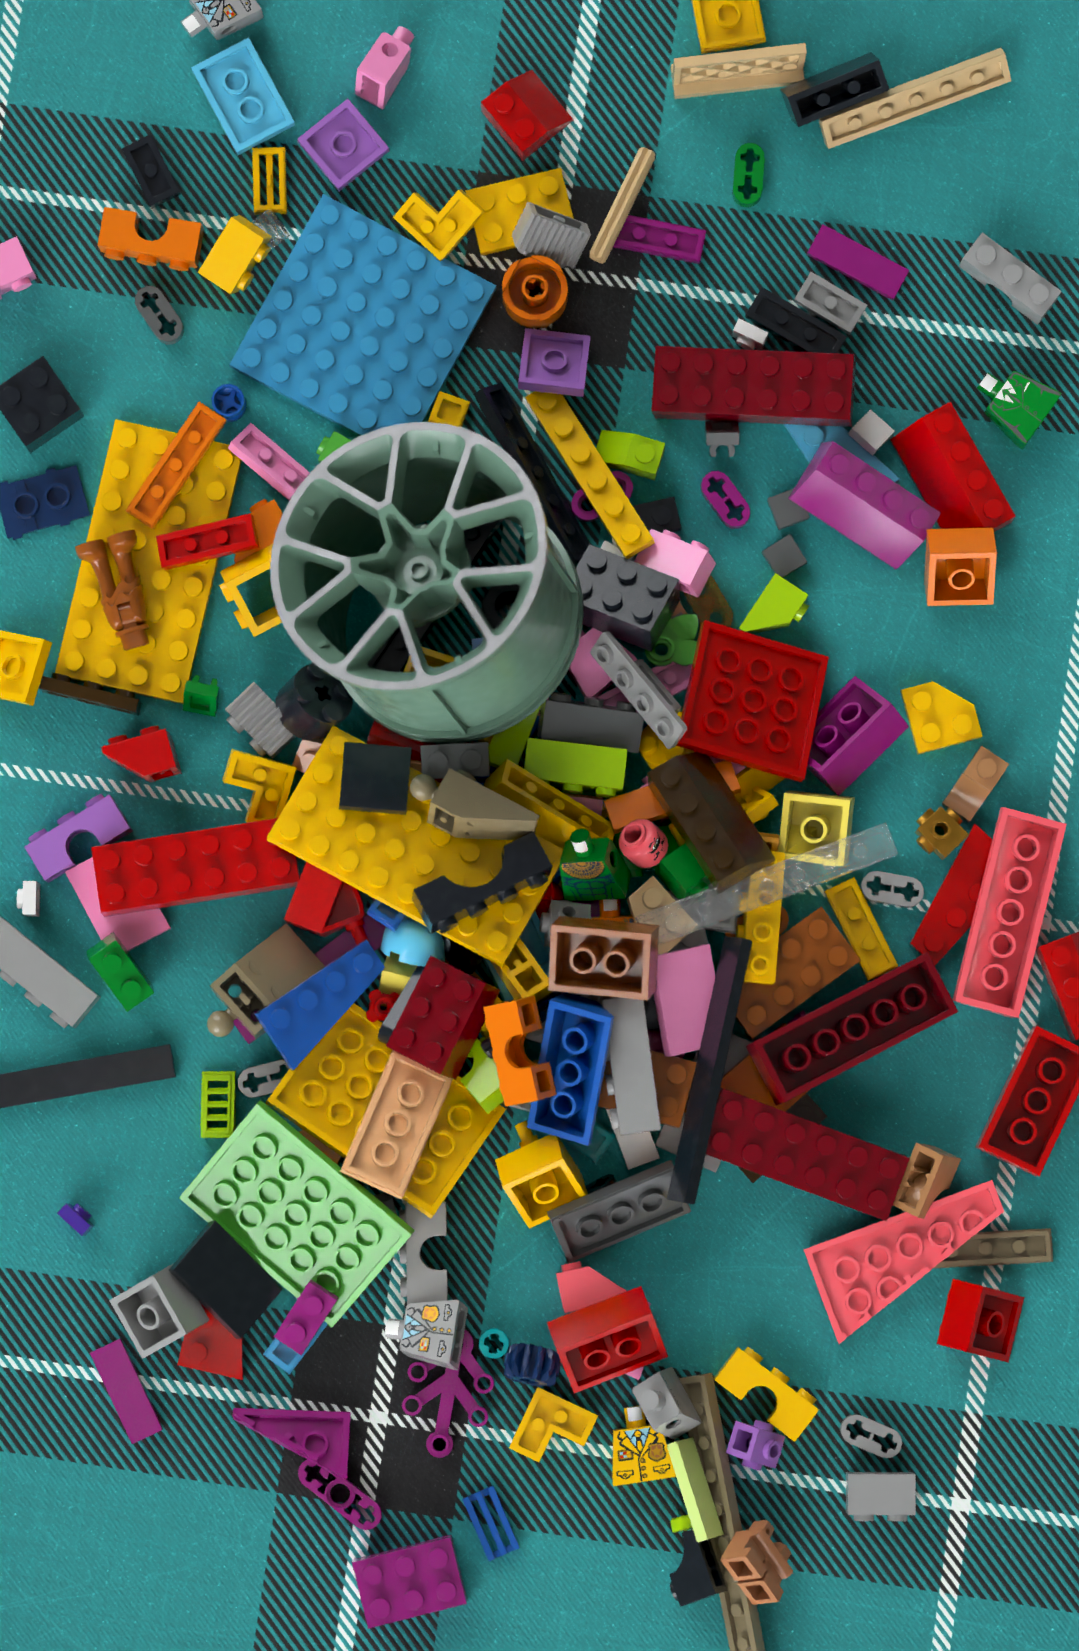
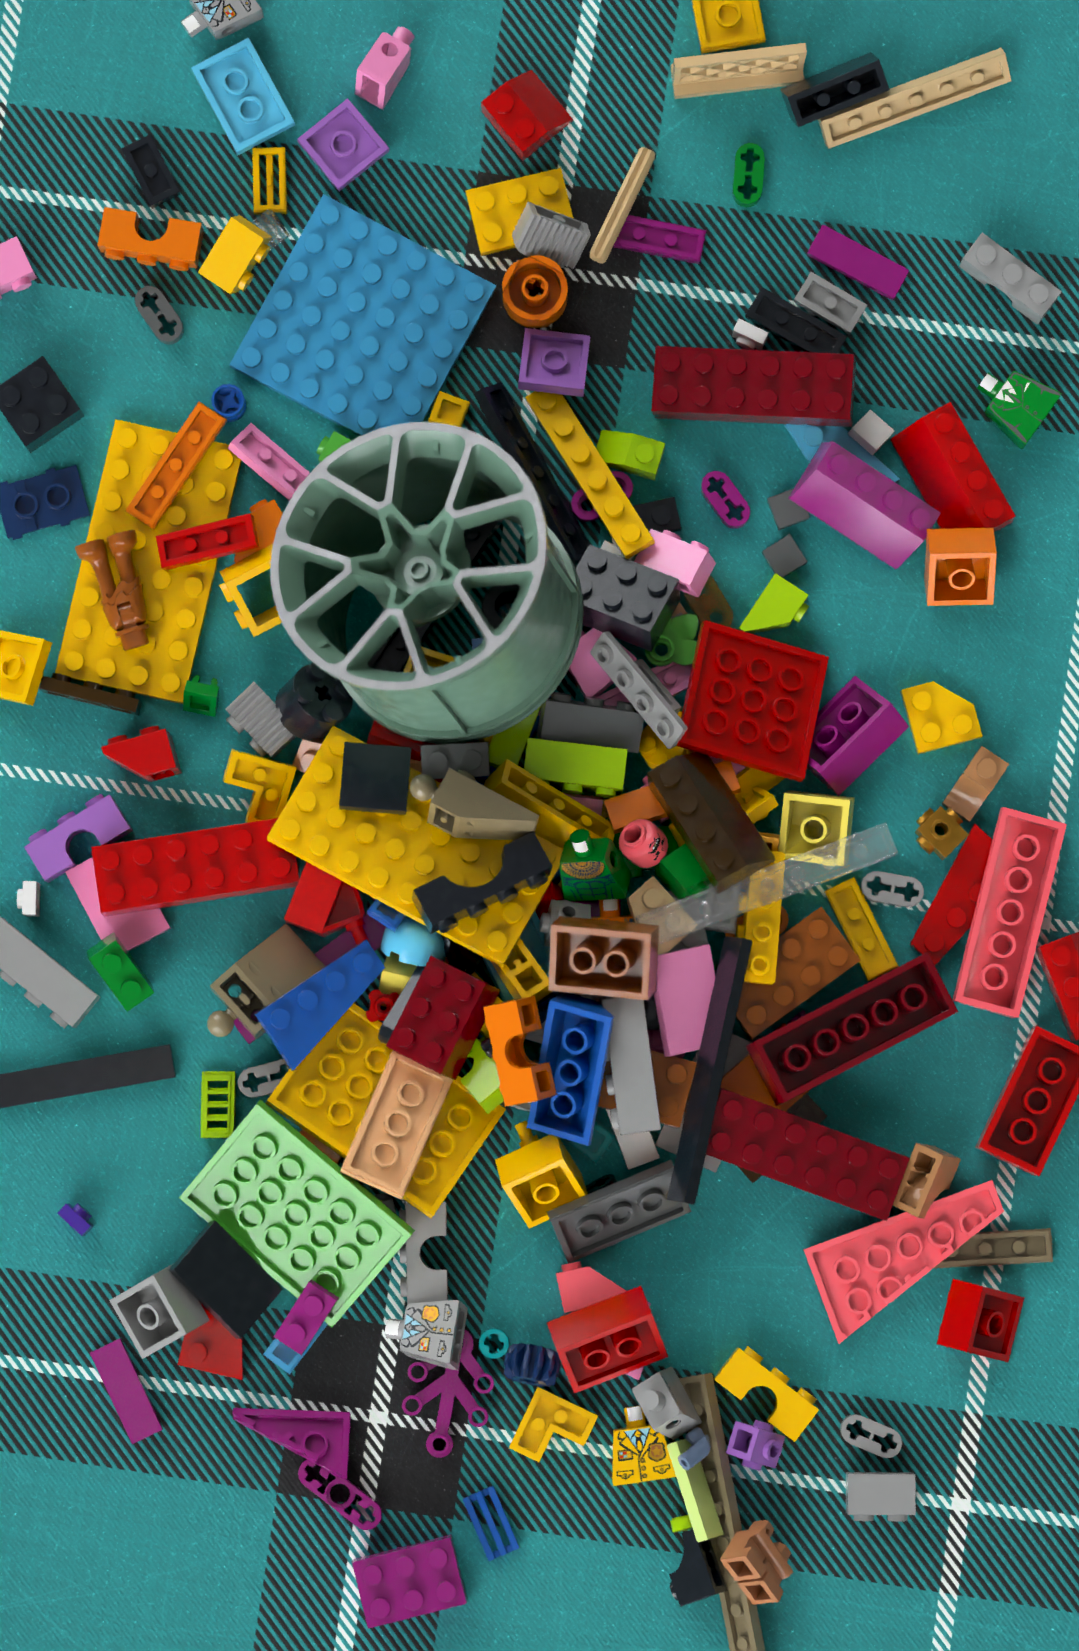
yellow plate [393,189,486,261] -> none
dark grey tile [705,421,739,457] -> none
none -> sand blue arm [678,1427,711,1471]

